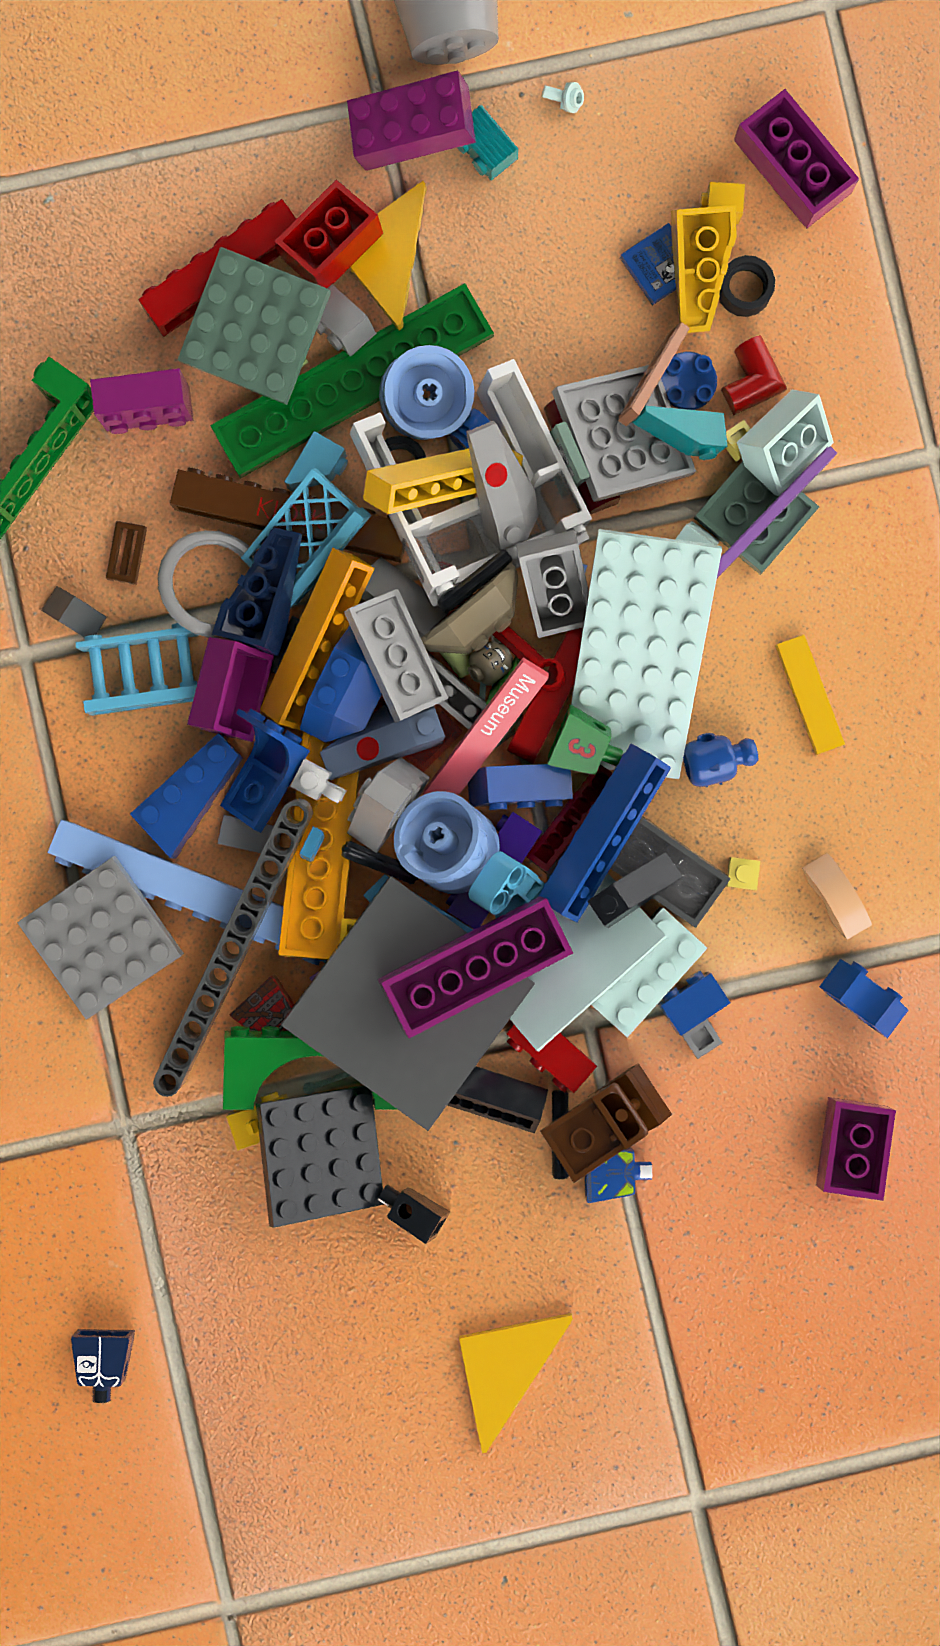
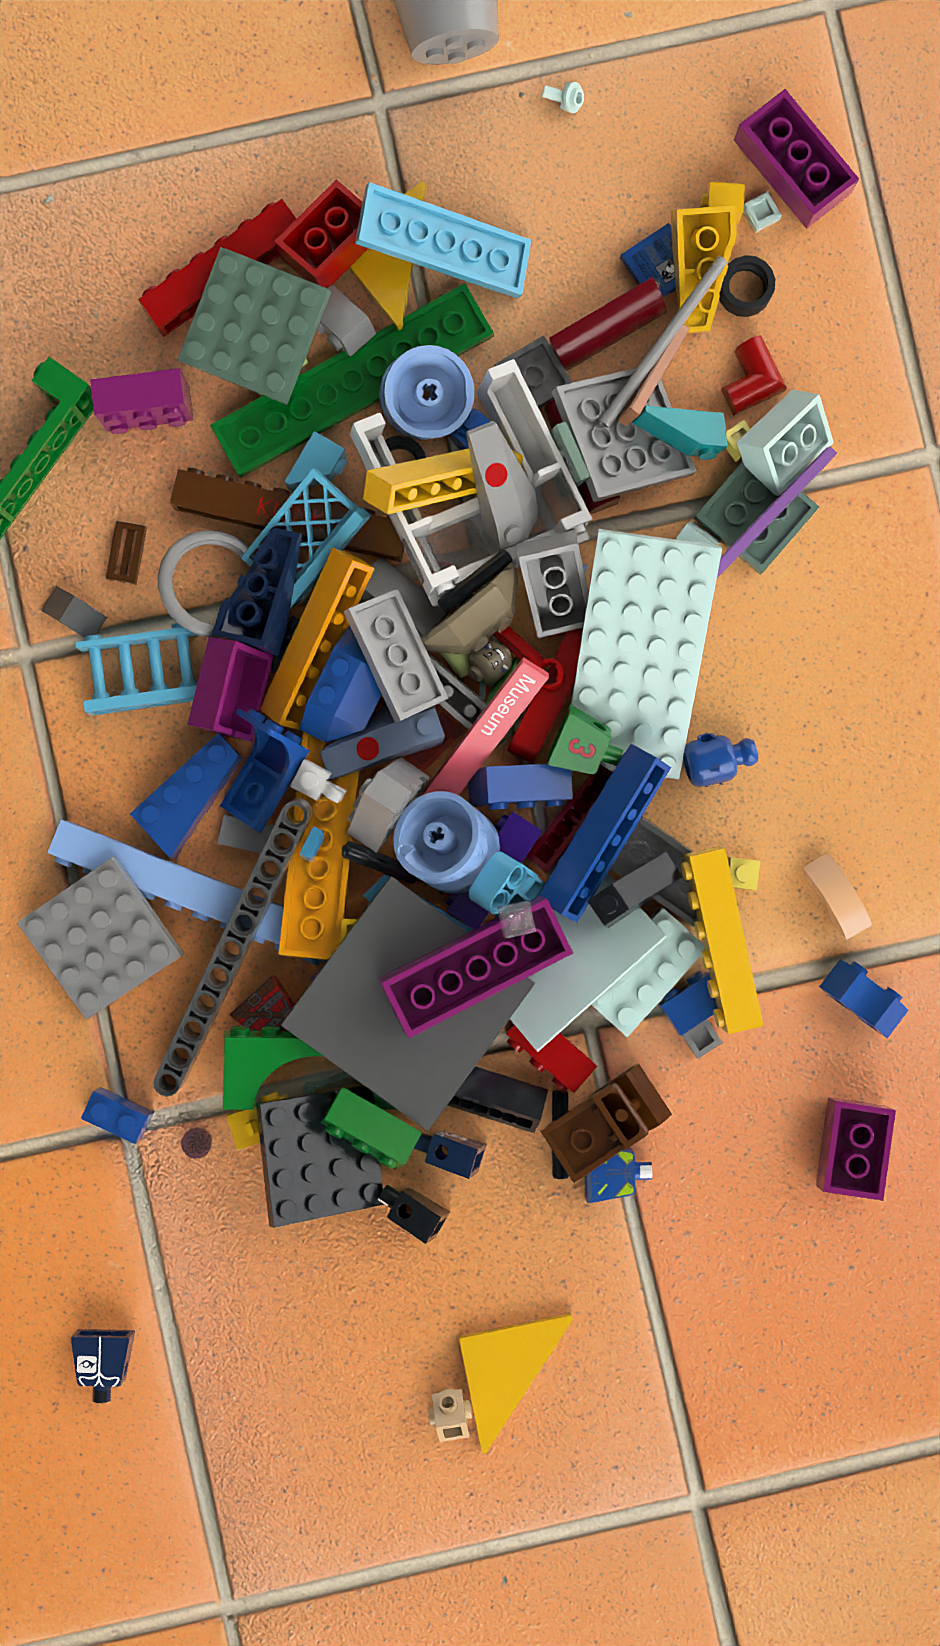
magenta brick [347,70,476,171] -> none
teal brick [457,105,519,181] -> none
blue dish [661,352,717,410] -> none
yellow tile [775,634,845,755] -> none
none -> blue brick [80,1087,154,1144]
none -> tile [181,1127,213,1159]
none -> green wedge [321,1087,422,1170]
none -> medium azure plate [355,182,531,299]
none -> dark blue torso [414,1130,487,1179]
none -> tan brick [428,1389,473,1442]
none -> flat silver plate [494,335,573,408]
none -> clear tile [498,901,536,939]
none -> dark red brick [549,277,667,371]
none -> light grey piece [599,256,727,428]
none -> yellow brick [681,846,764,1034]
none -> light aqua tile [743,191,782,233]

